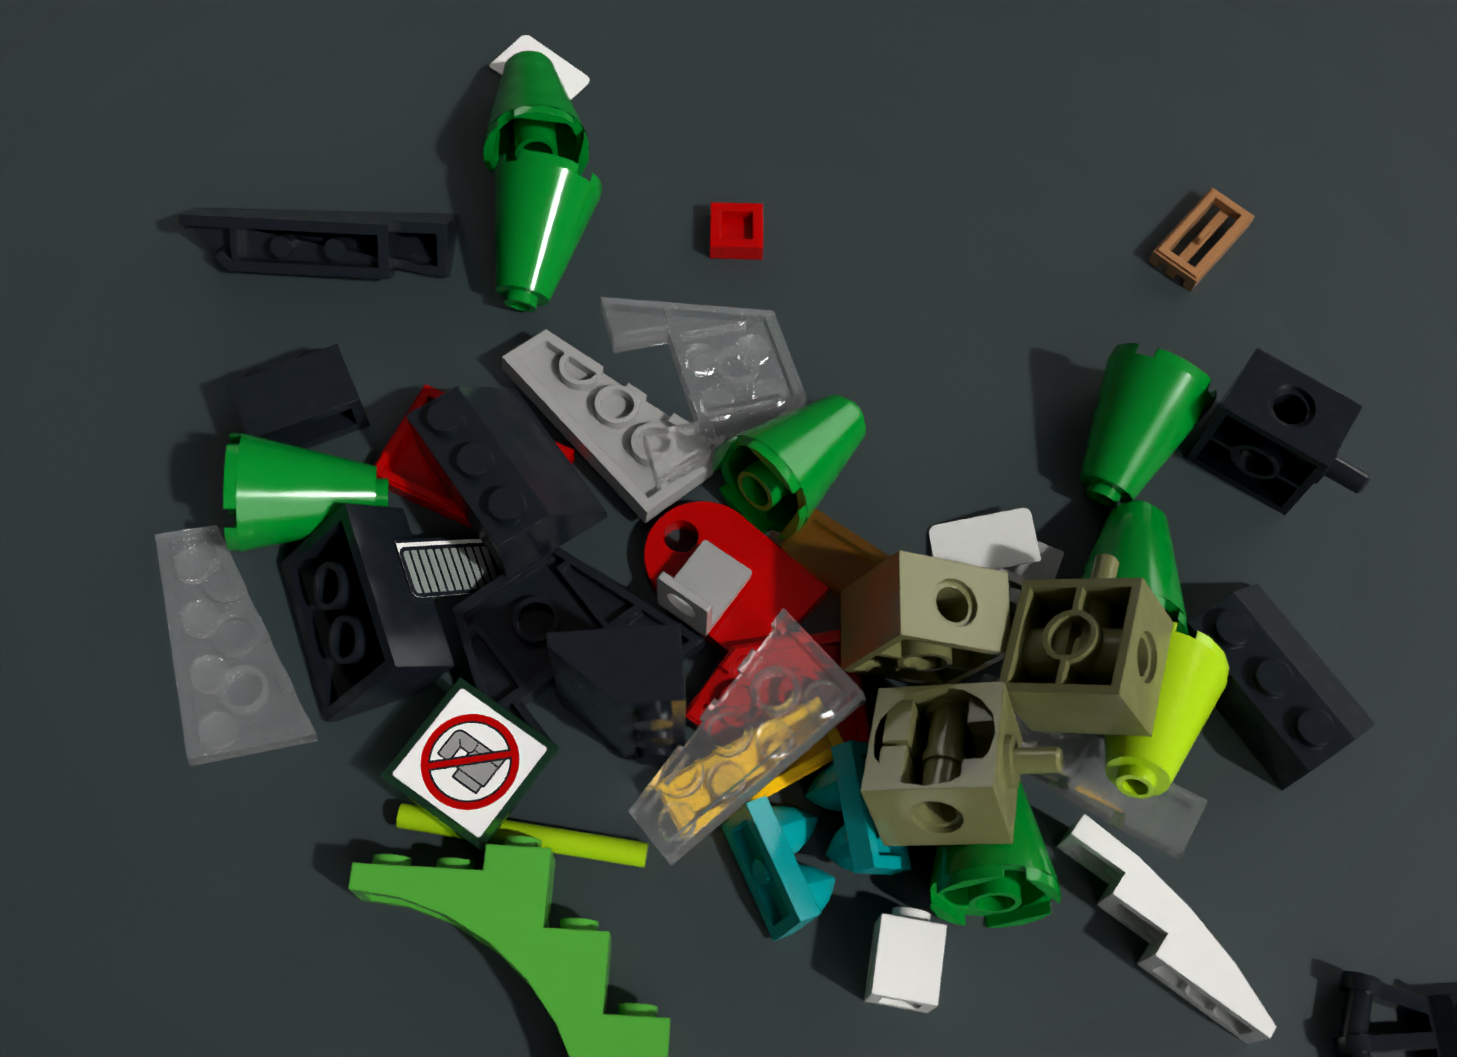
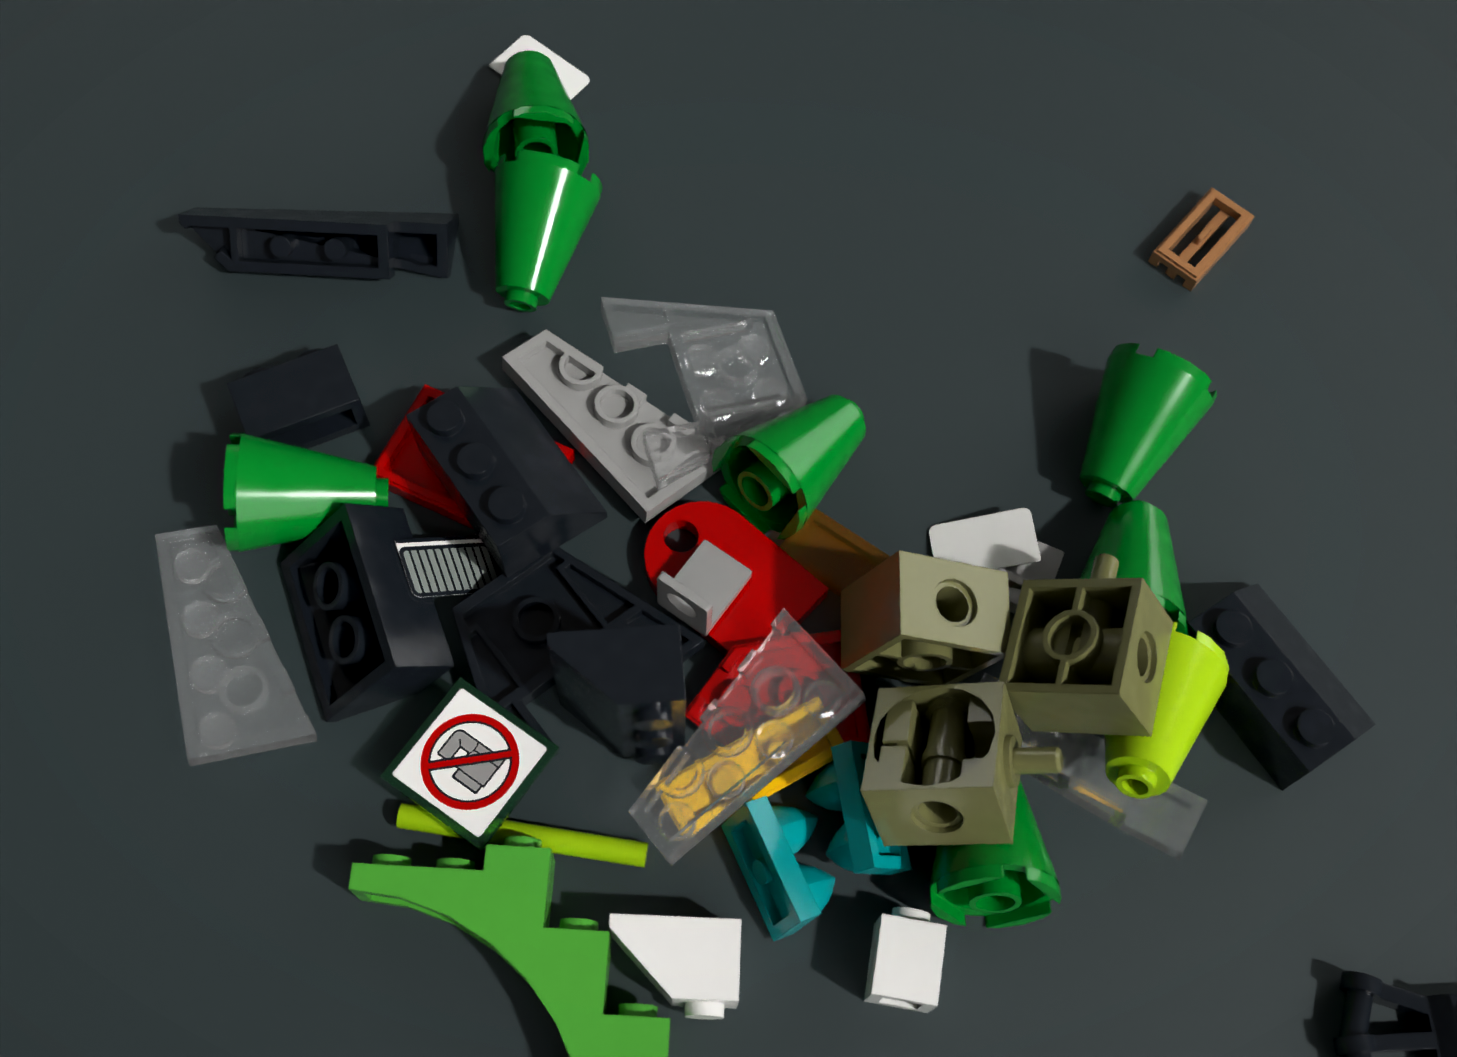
red tile [710,202,764,260] -> none
white slope [1057,814,1276,1044] -> none
black piece [1186,347,1370,515] -> none
none -> white slope [609,913,742,1020]

